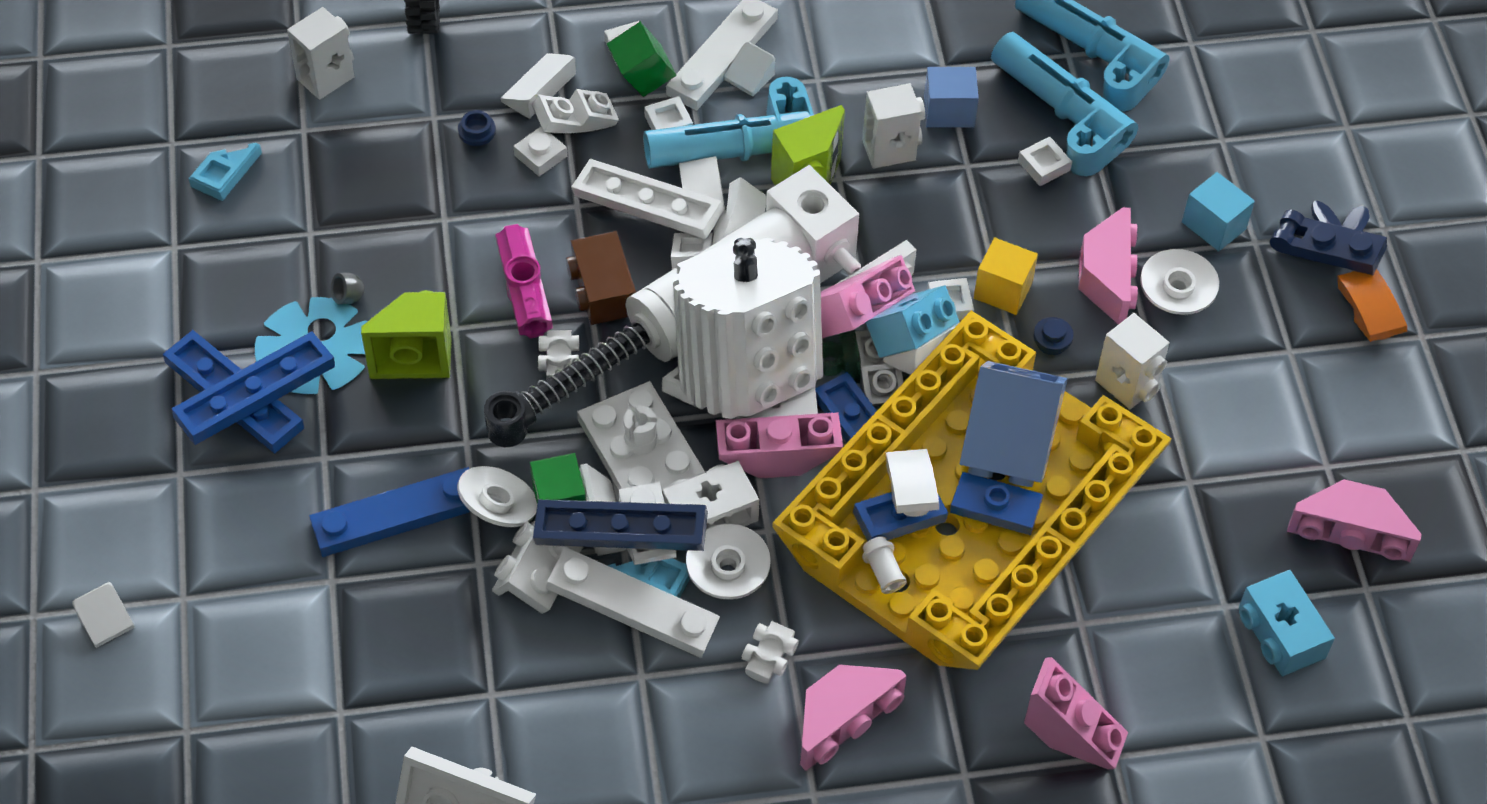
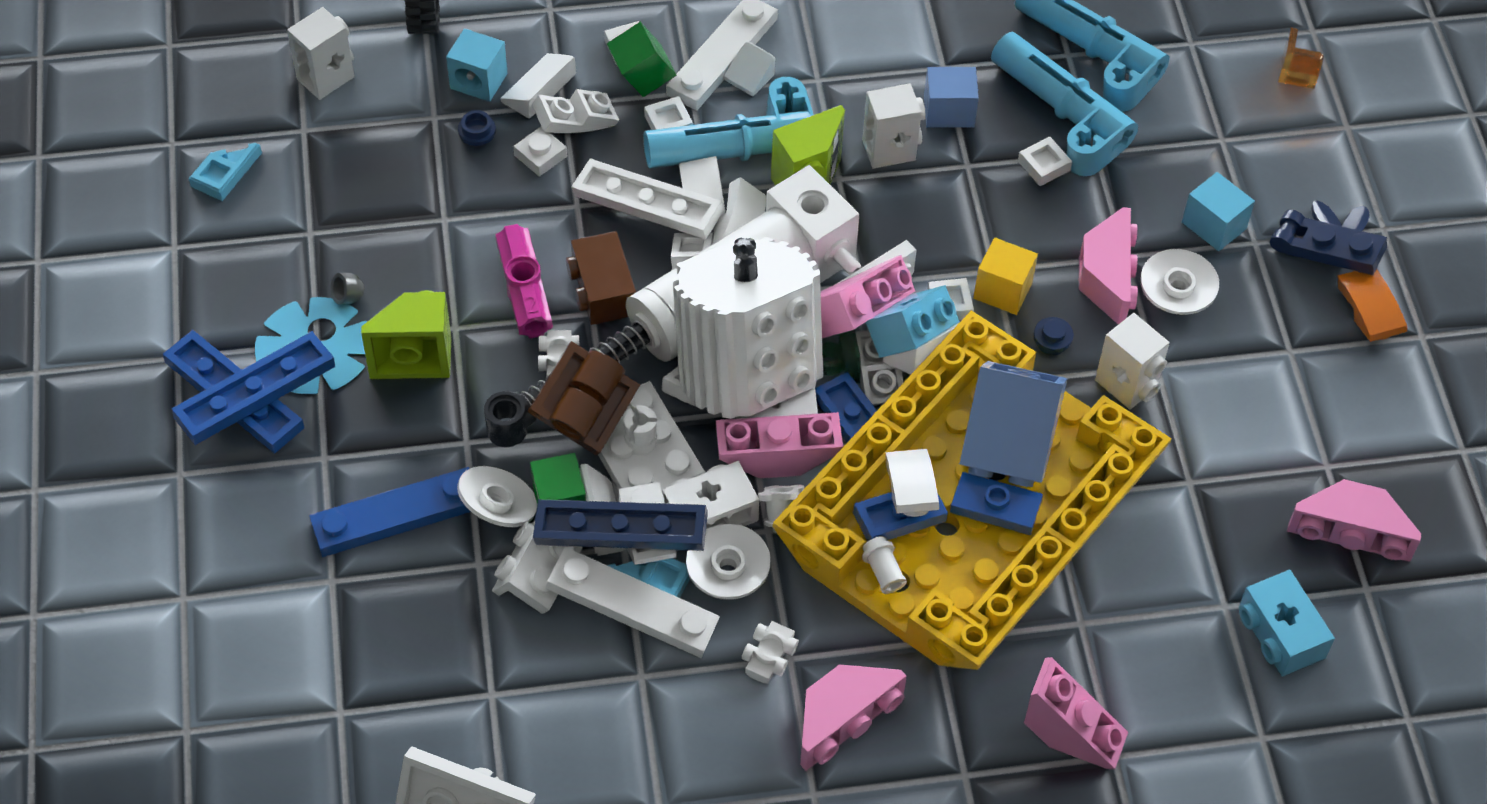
white slope [72,582,135,648] -> none
none -> medium azure piece [446,28,508,102]
none -> reddish brown plate [527,341,640,456]
none -> white brick [758,485,804,533]
none -> clear orange panel [1278,27,1324,89]

